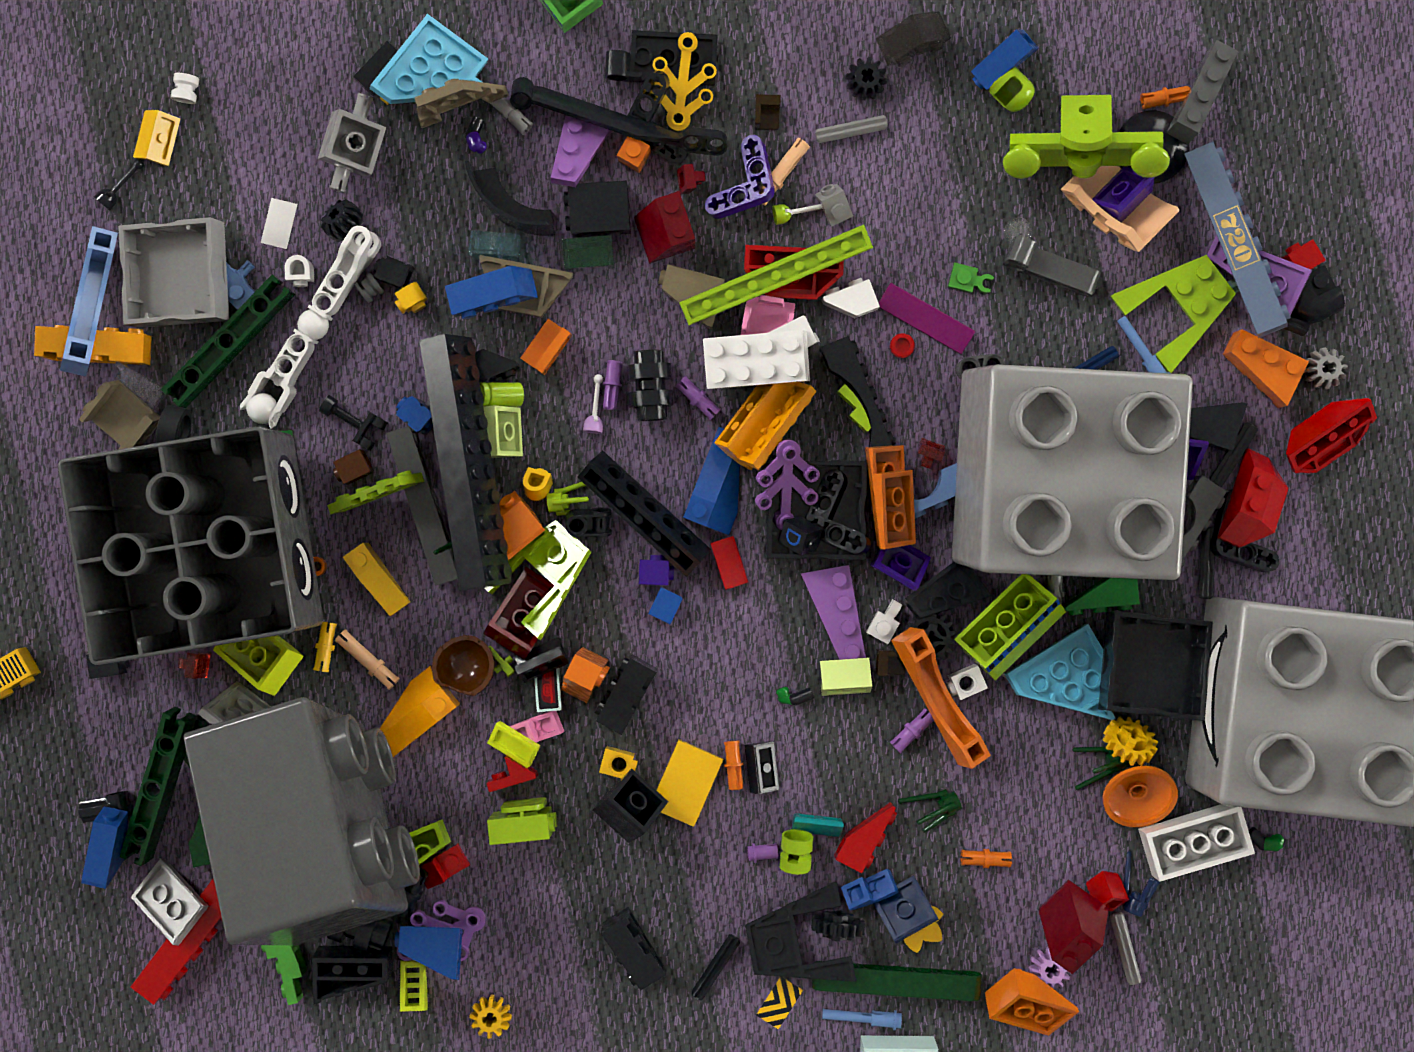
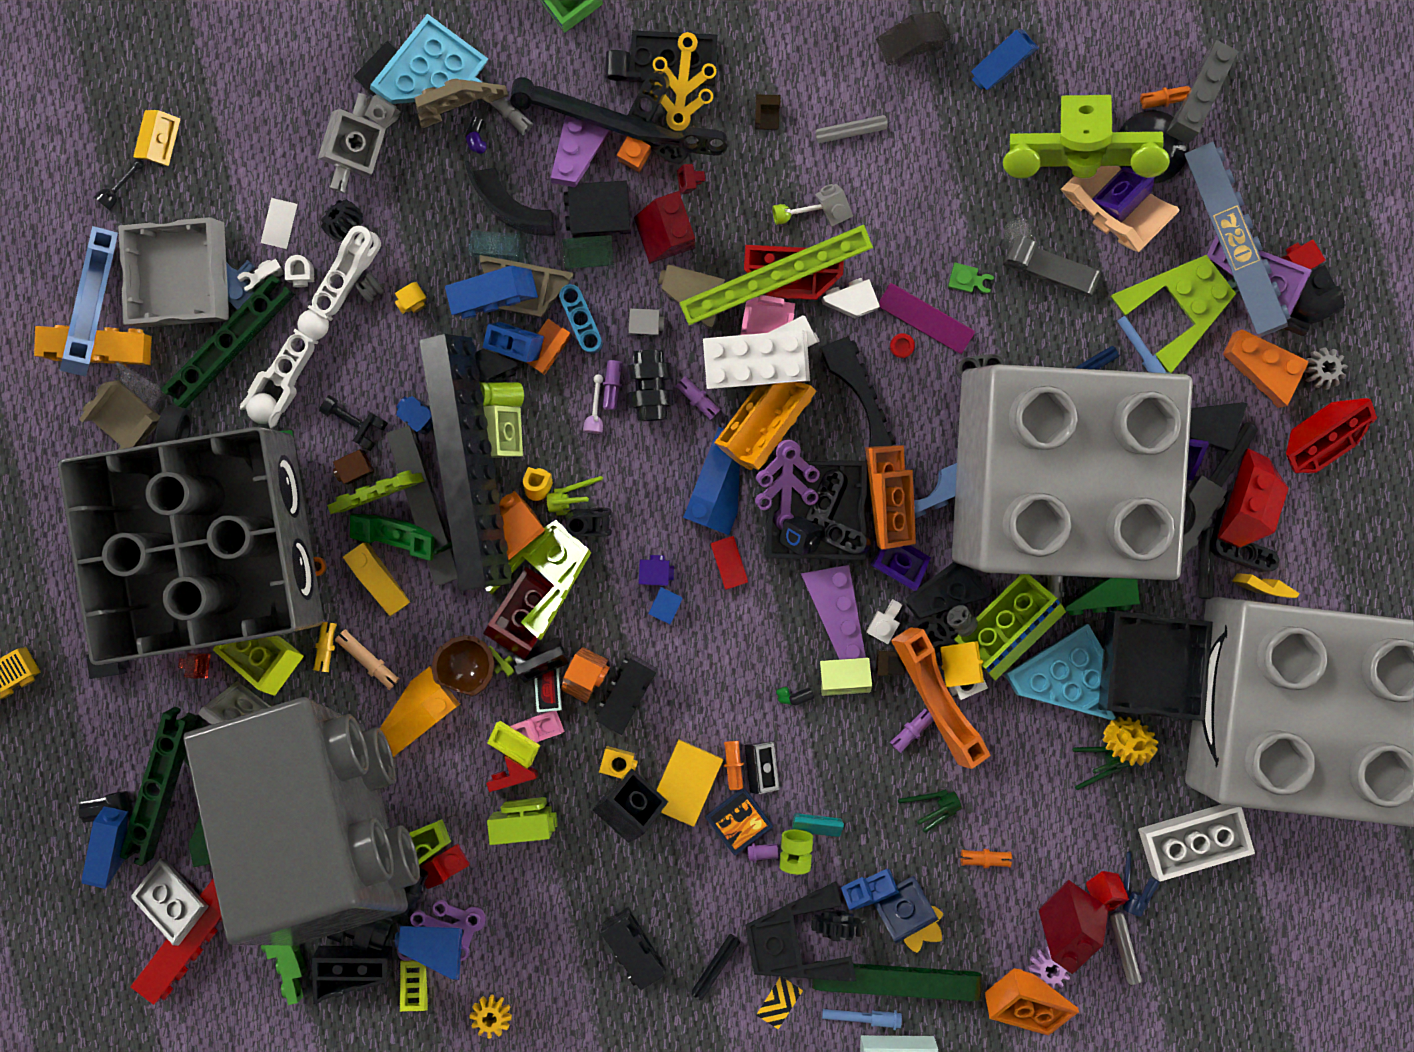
white wheel [171,73,199,104] -> none
black window [373,256,415,289] -> none
black brick [577,450,712,577] -> none
dark purple beam [705,135,775,219] -> none
light nougat pin [759,138,810,206] -> none
red slope [834,802,897,873] -> none
lime slope [837,384,871,433] -> none
black gear [845,57,888,101] -> none
clear red tile [918,438,945,469] -> none
lime helmet [989,66,1035,112] -> none
orange dish [1102,766,1178,827] -> none
arm [1249,827,1284,851] -> none
none -> white plate [237,259,285,293]
none -> green slope [350,514,434,561]
none -> light grey bracket [365,94,401,129]
none -> blue brick [482,322,544,362]
none -> dark azure beam [559,284,603,354]
none -> light grey brick [629,308,664,337]
none -> tile [705,786,773,856]
none -> yellow piece [940,641,984,687]
none -> dark grey wheel [947,605,978,637]
none -> yellow slope [1232,573,1300,598]

